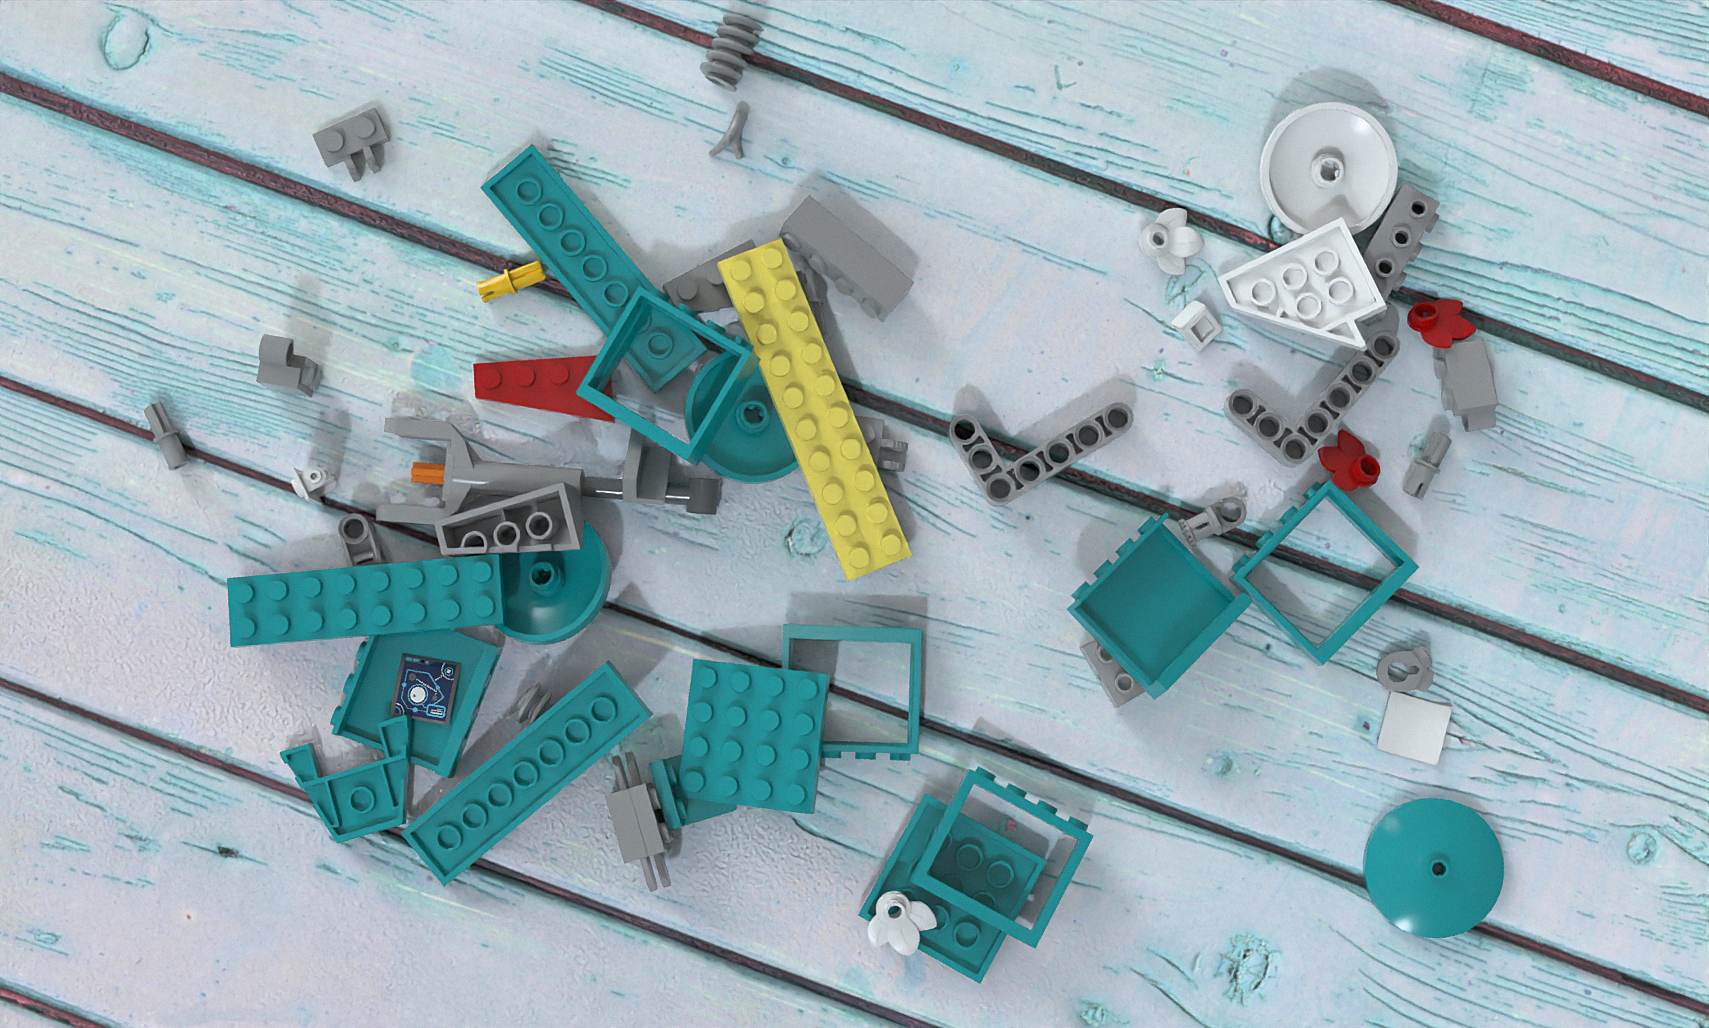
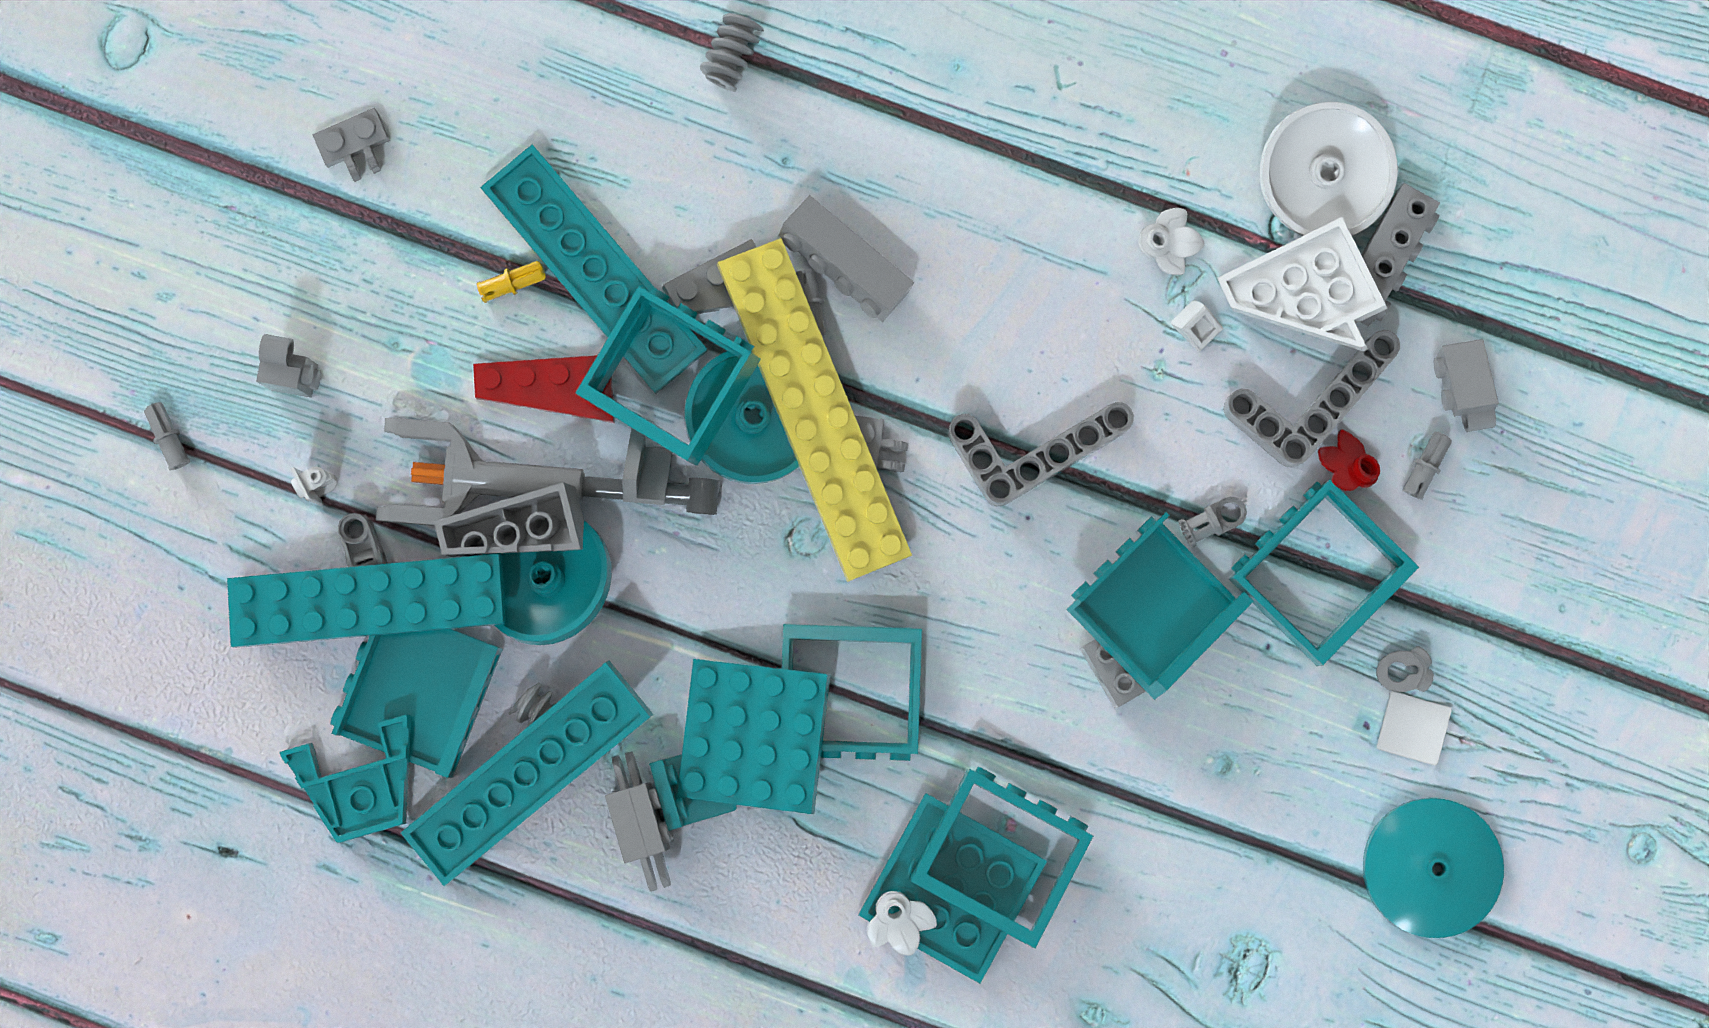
sticker [390,654,461,725] -> none
light grey bar [708,110,748,159] -> none
red plate [1407,299,1476,349] -> none

